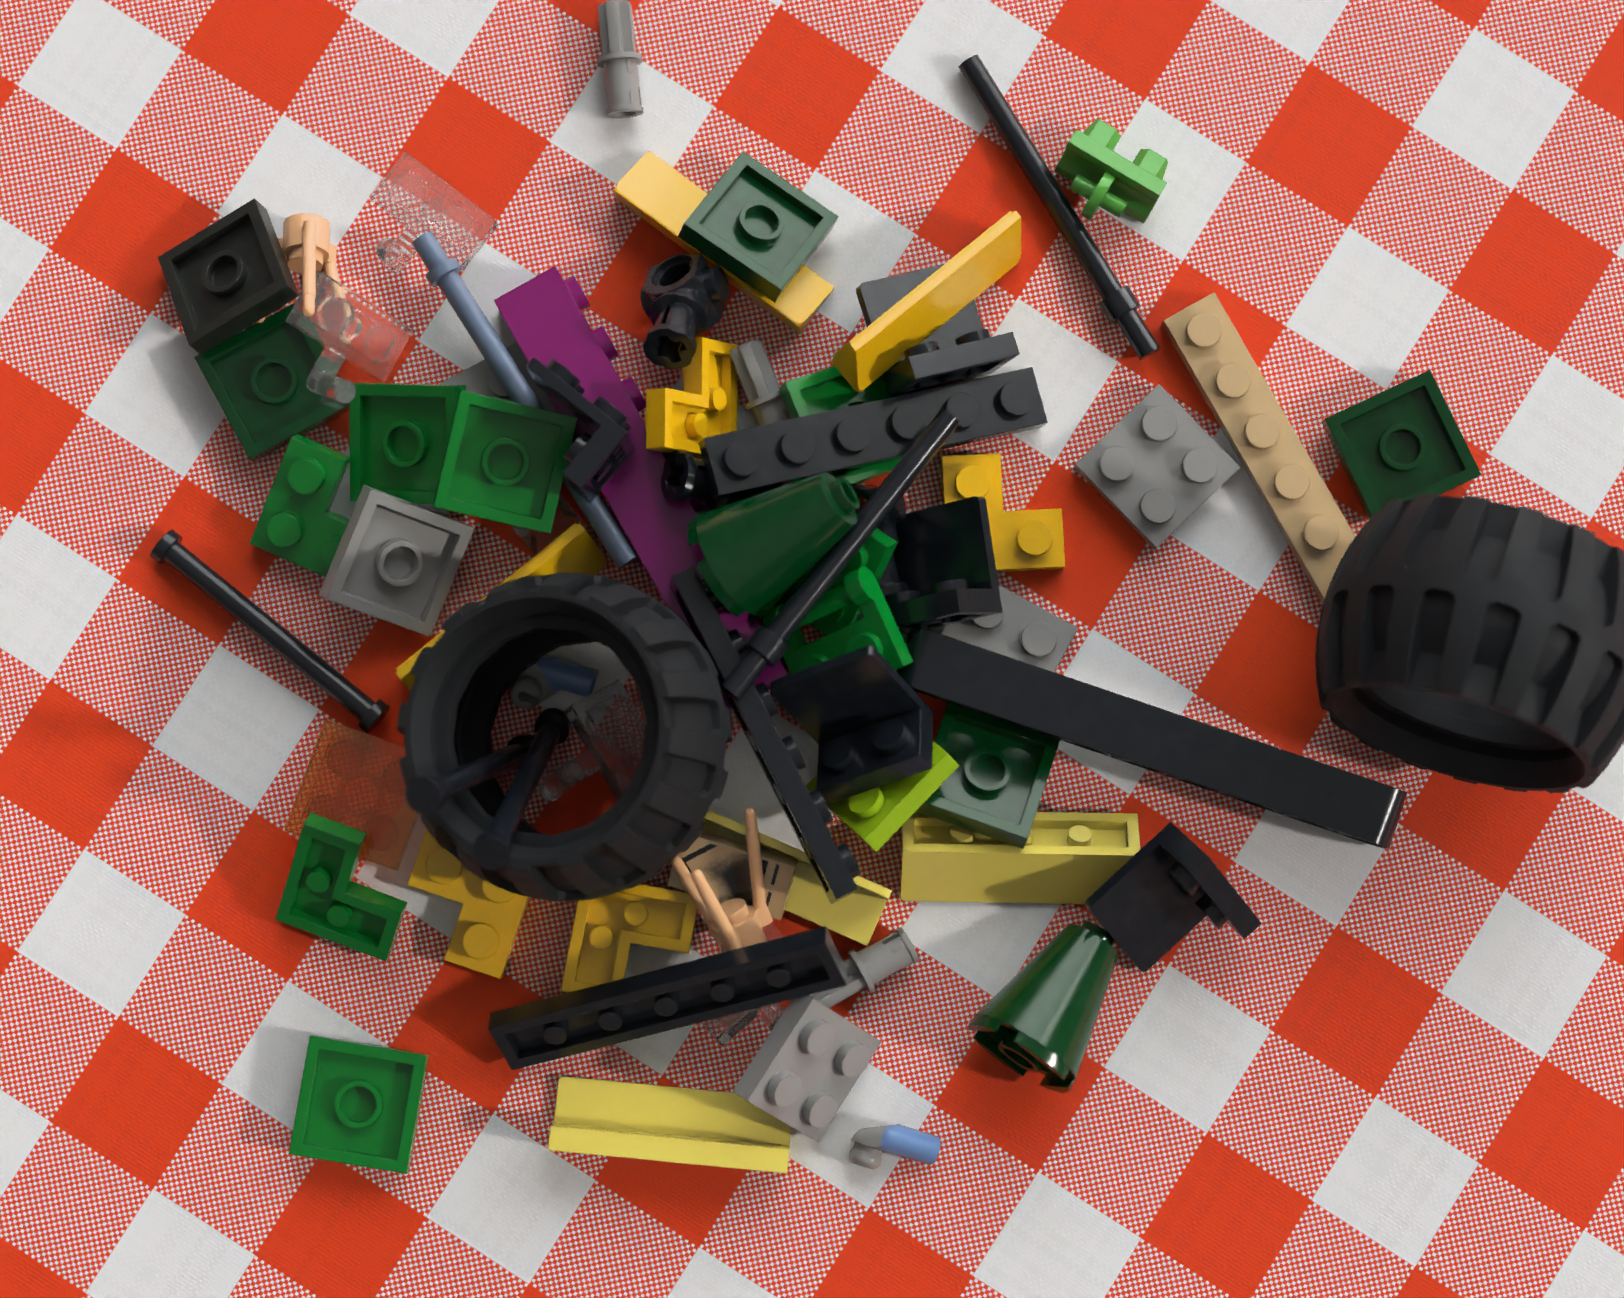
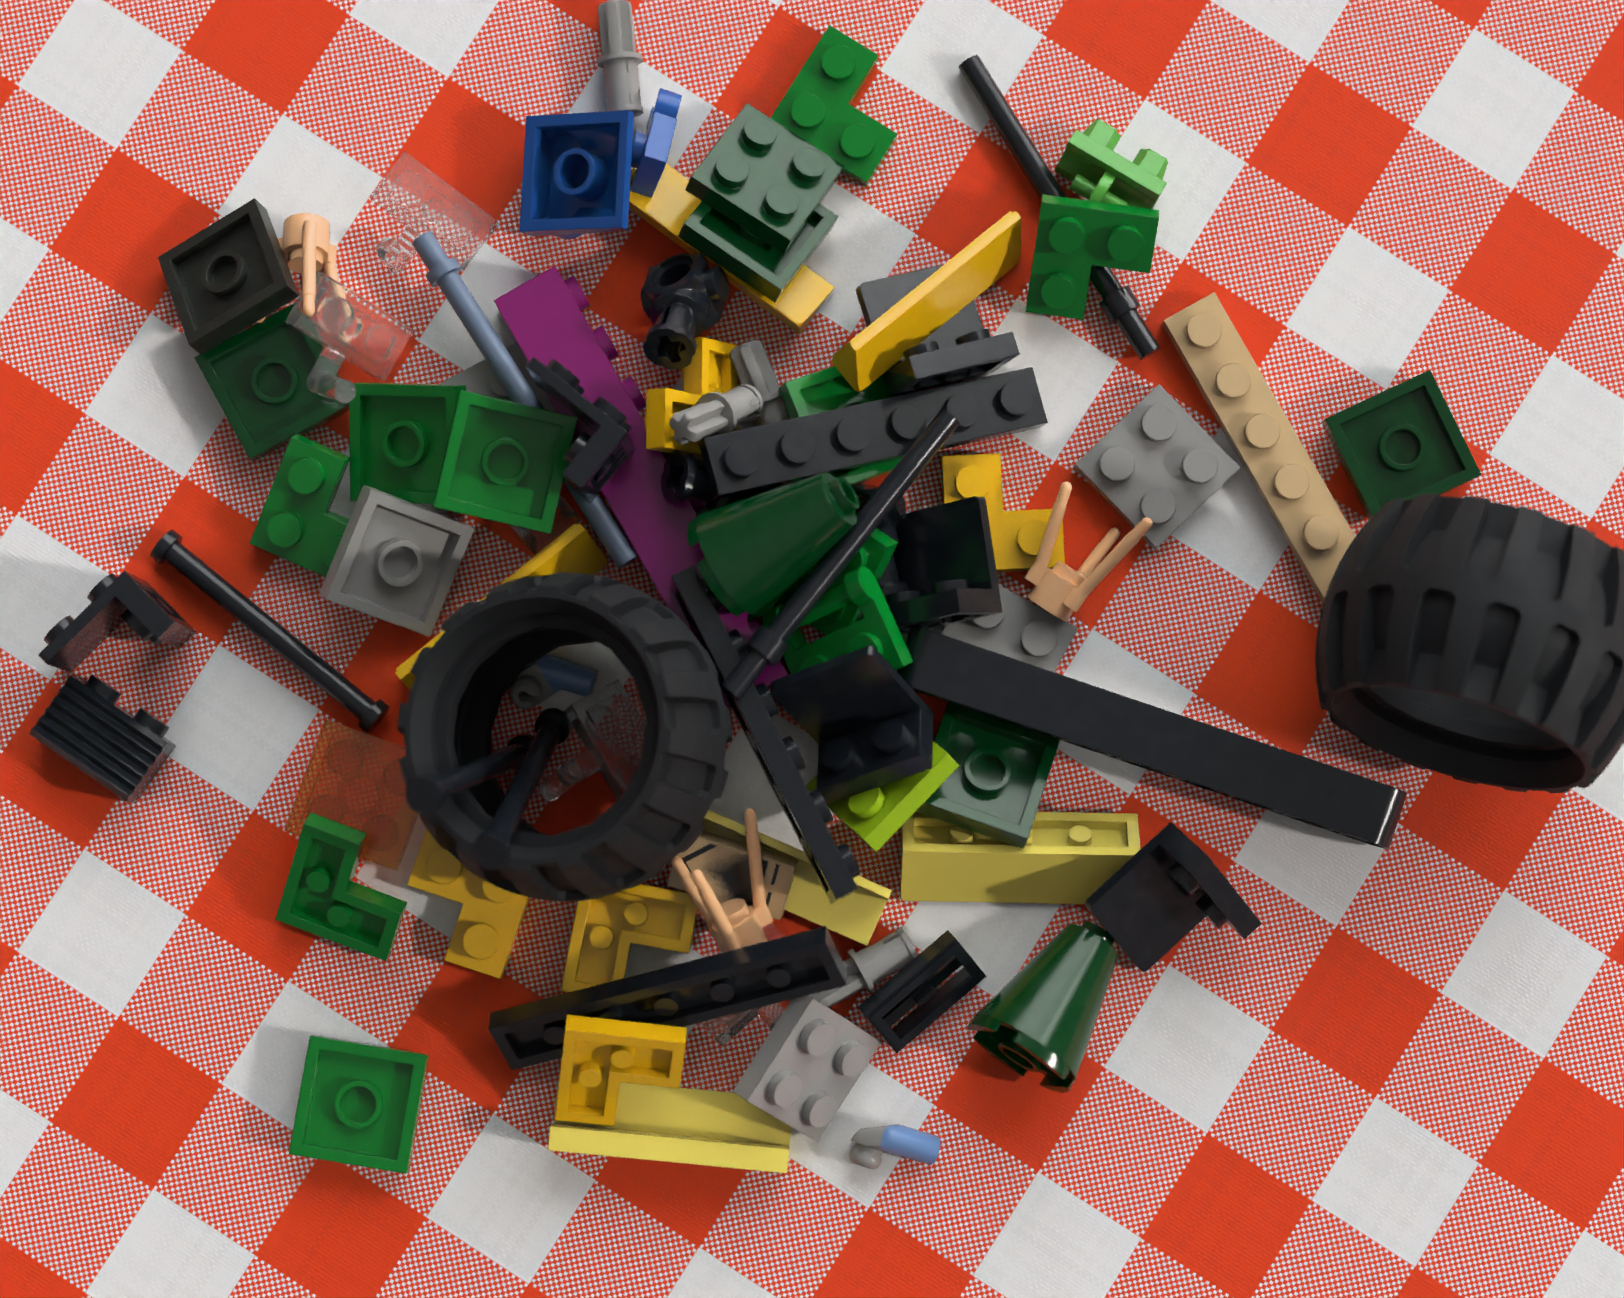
none -> black brick [30,674,176,803]
none -> black bracket [39,571,196,672]
none -> blue slope [519,110,634,240]
none -> yellow plate [555,1014,687,1126]
none -> blue plate [630,88,682,198]
none -> light grey axle [669,384,763,445]
none -> plate [685,103,844,253]
none -> green plate [771,25,897,187]
none -> black tile [858,930,987,1053]
none -> light nougat plant [1024,482,1152,622]
none -> green plate [1025,194,1159,320]

